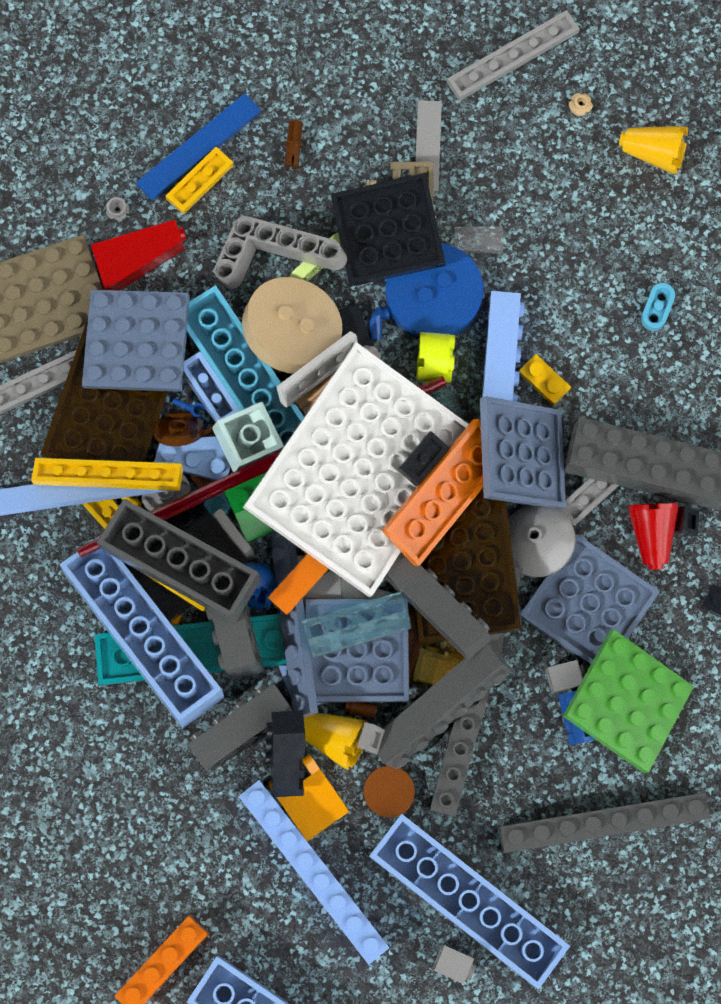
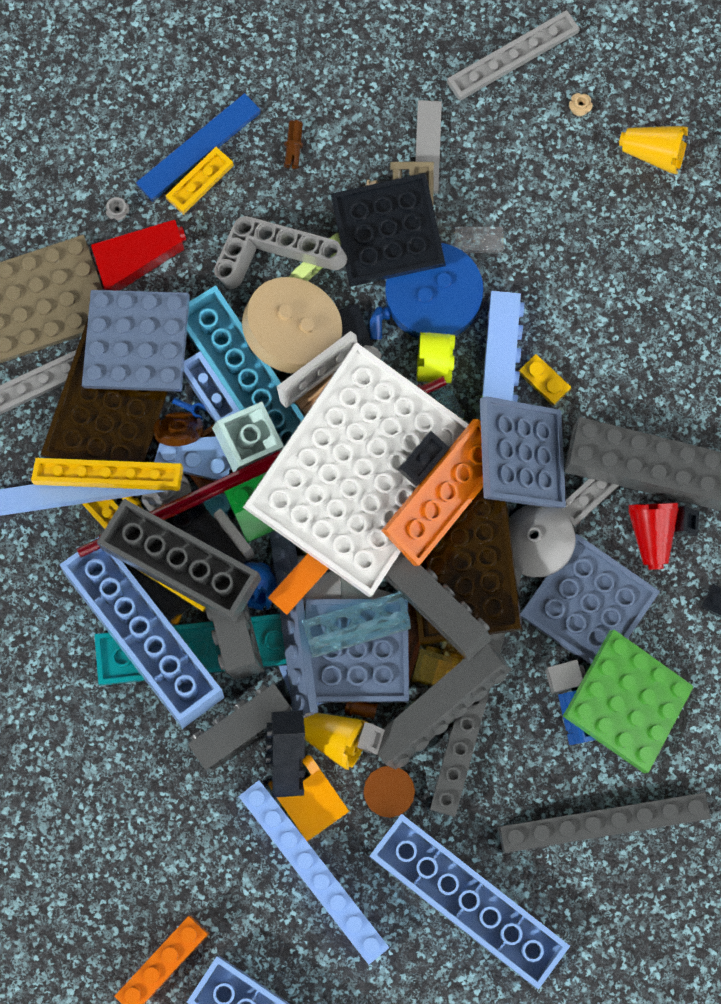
light grey brick [432,944,476,984] -> none
medium azure plate [641,283,675,331] -> none

